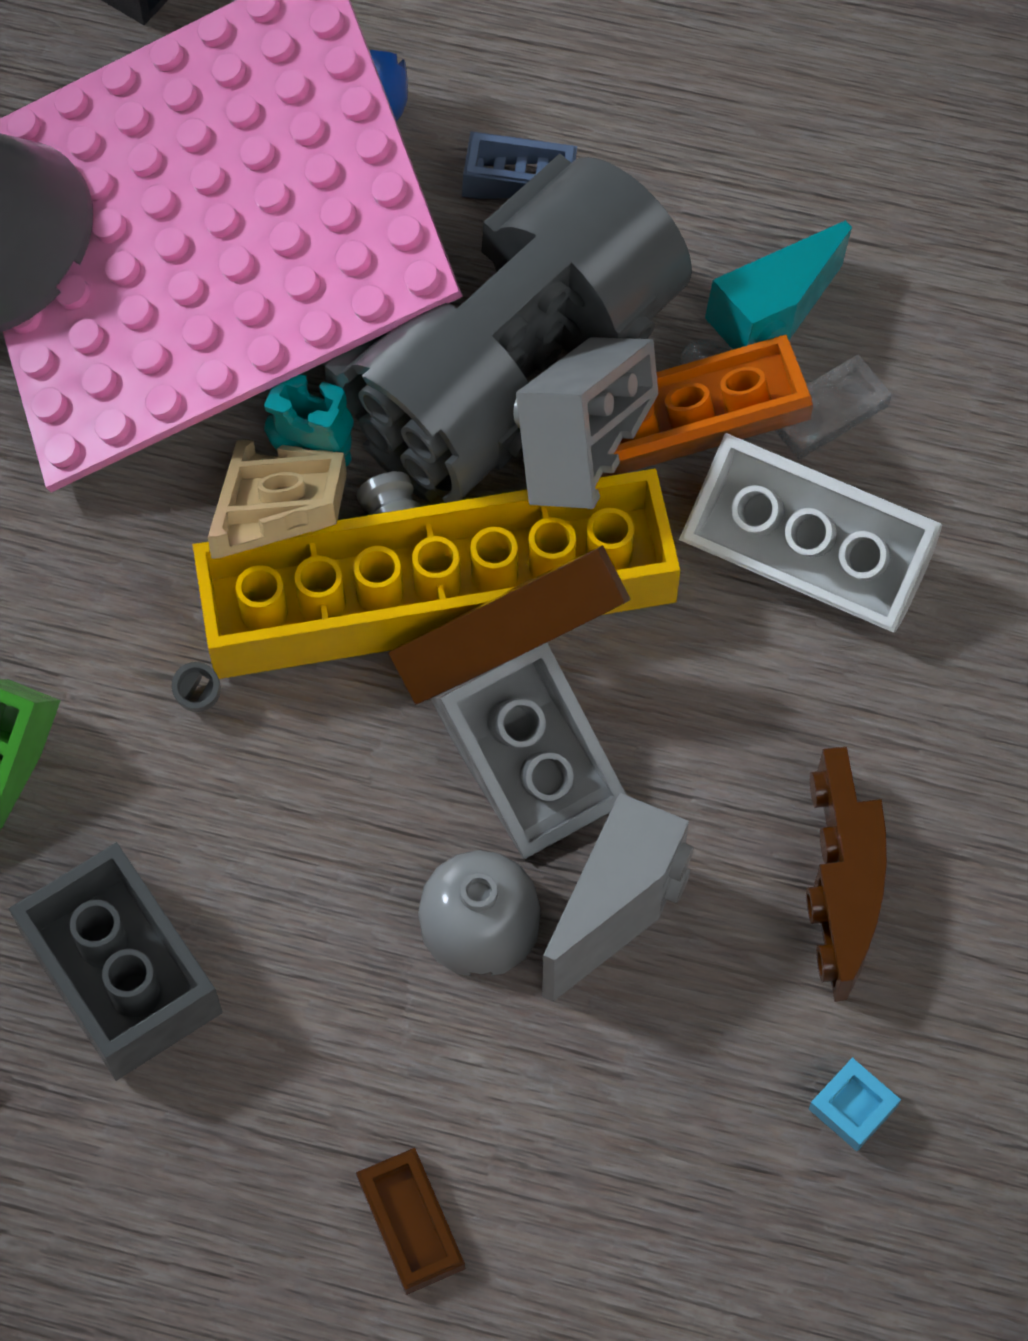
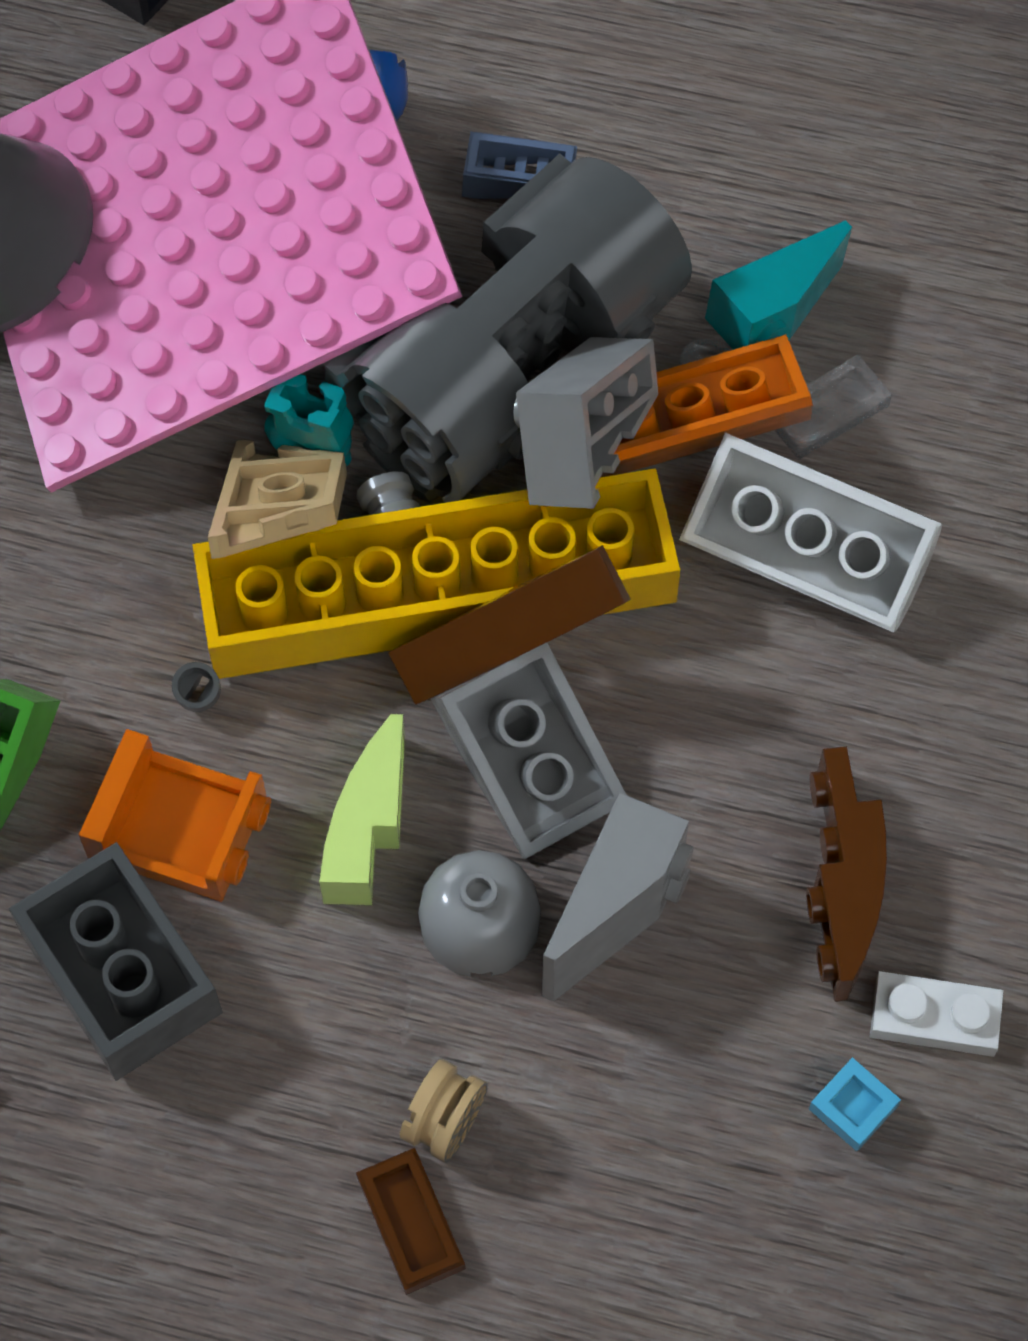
none -> orange panel [79,729,271,902]
none -> yellowish green slope [319,714,405,905]
none -> tan wheel [400,1059,488,1163]
none -> white plate [870,971,1003,1057]

